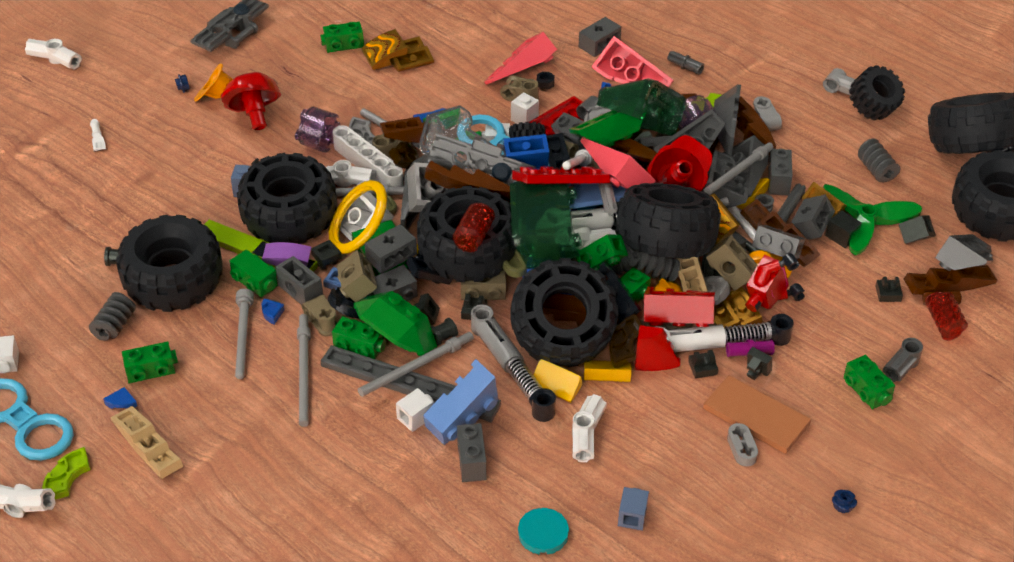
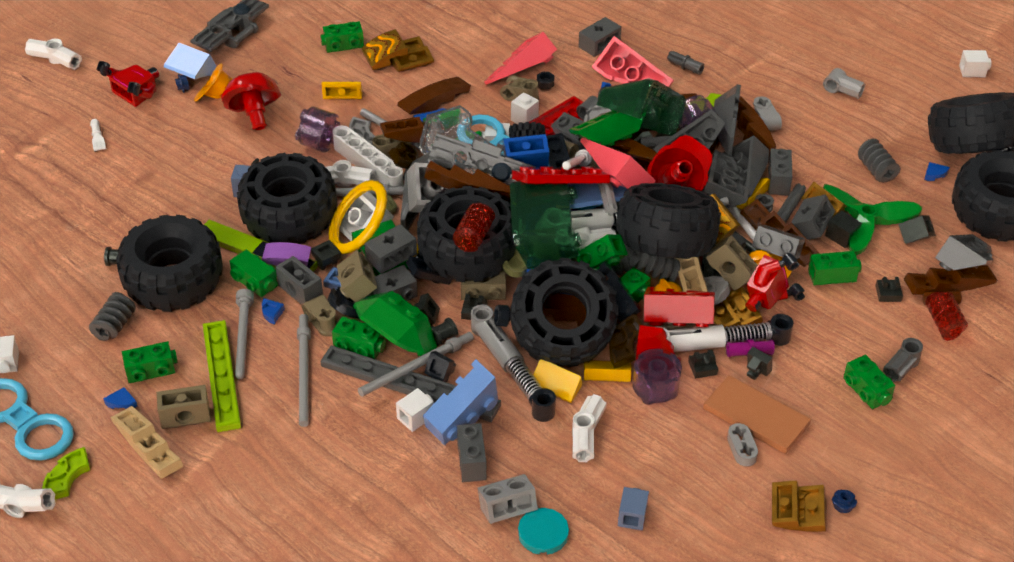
light grey bar [704,143,773,195] -> none
black tyre [849,65,905,120] -> none
none -> red torso [96,61,160,107]
none -> dark tan brick [156,385,211,429]
none -> light blue slope [164,43,217,79]
none -> lime tile [203,320,241,432]
none -> yellow slope [321,82,363,99]
none -> reddish brown slope [397,77,471,115]
none -> black tile [424,351,456,382]
none -> light grey brick [477,474,538,524]
none -> black tile [493,305,510,327]
none -> brick [632,349,682,405]
none -> pearl gold slope [772,480,826,532]
none -> green brick [808,251,862,285]
none -> blue tile [924,162,950,181]
none -> white brick [959,50,991,77]

